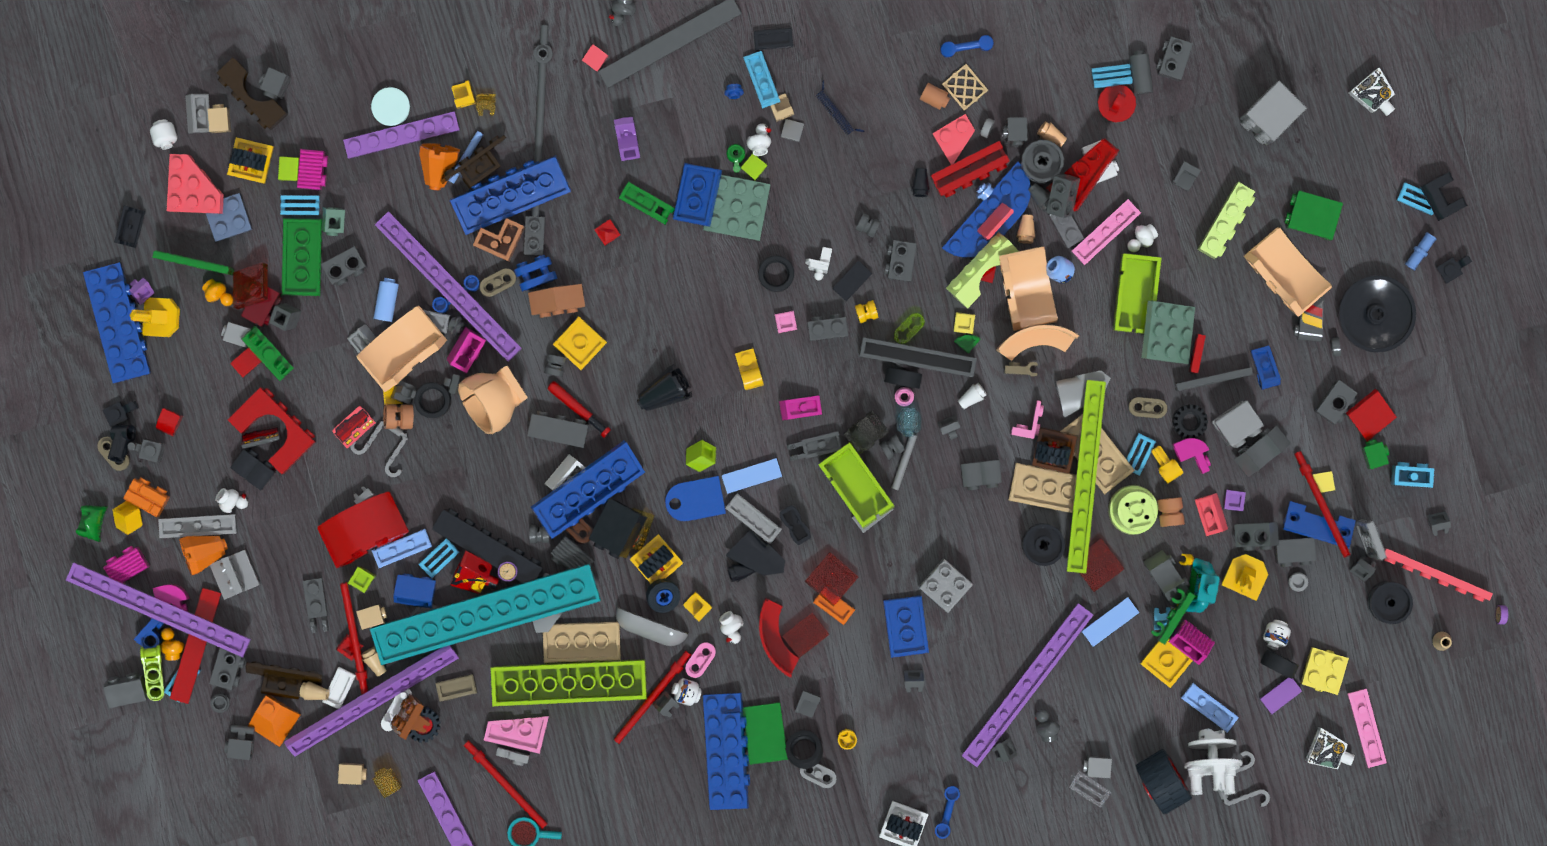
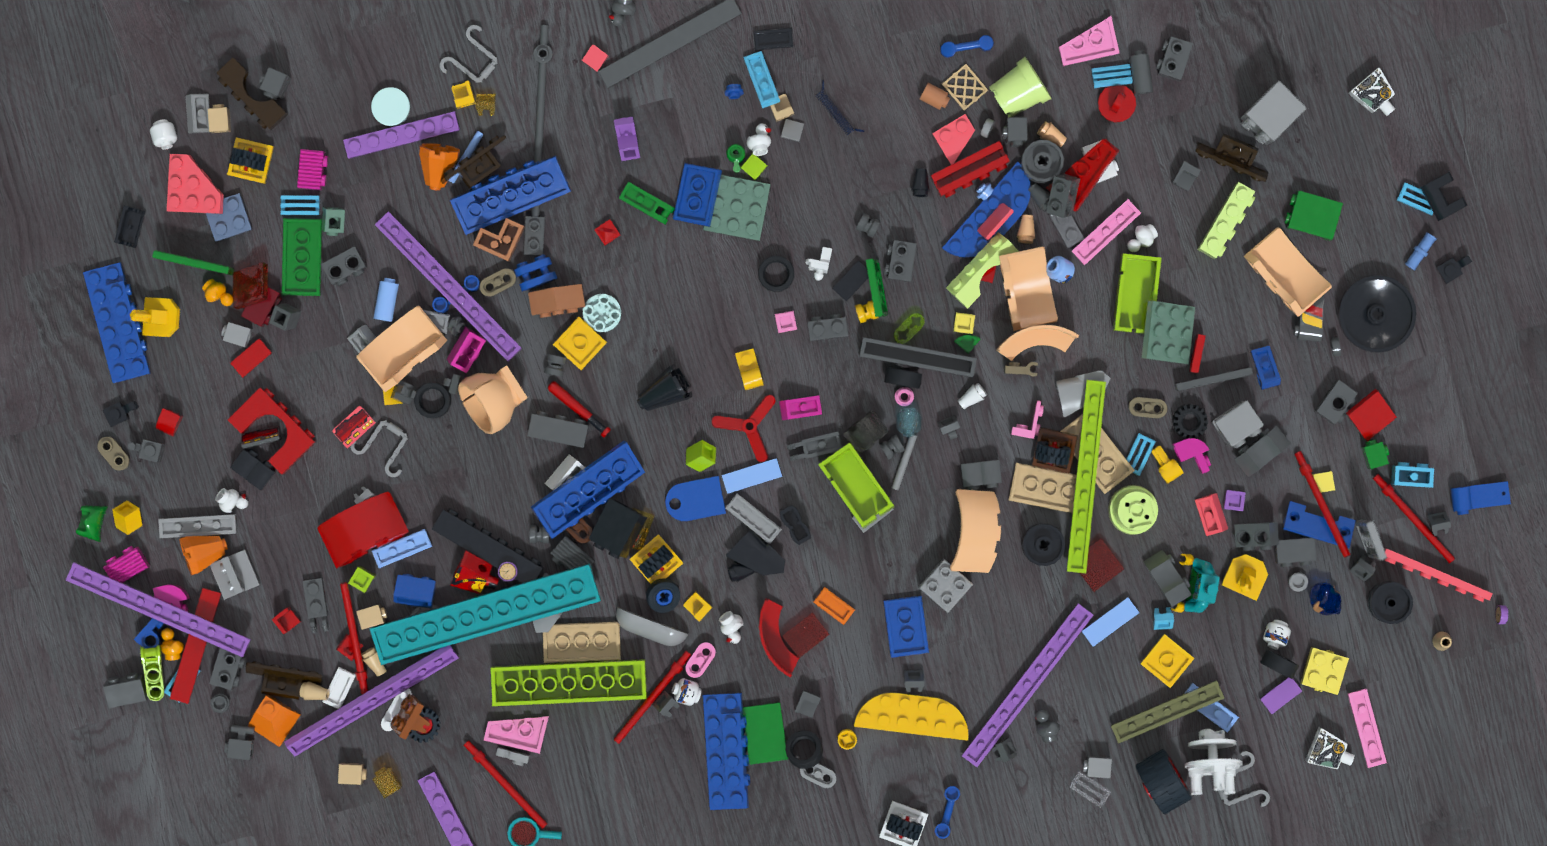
black piece [108,425,136,463] -> none
orange brick [123,477,170,517] -> none
medium lavender tile [129,278,155,305] -> none
green plate [241,326,294,381] -> none
lime panel [278,157,300,181] -> none
nougat wheel [383,404,414,429] -> none
medium azure tile [419,538,460,578] -> none
dark tan tile [435,674,477,702] -> none
clear red plate [804,552,858,607] -> none
green plate [1151,588,1195,645] -> none
nougat wheel [1157,497,1185,527] -> none
dark pink brick [1168,620,1215,665] -> none
none -> red panel [272,606,301,634]
none -> light grey piece [440,25,498,83]
none -> light aqua tile [583,294,621,332]
none -> red piece [711,394,776,462]
none -> yellow plate [854,692,968,741]
none -> green tile [866,259,888,317]
none -> light nougat panel [950,489,1001,573]
none -> yellowish green piece [989,57,1052,118]
none -> bright pink wing [1059,16,1119,66]
none -> olive plate [1111,680,1225,744]
none -> dark brown bracket [1195,133,1268,182]
none -> clear blue hair [1309,582,1342,616]
none -> red bar [1372,474,1455,563]
none -> blue door [1450,481,1511,515]

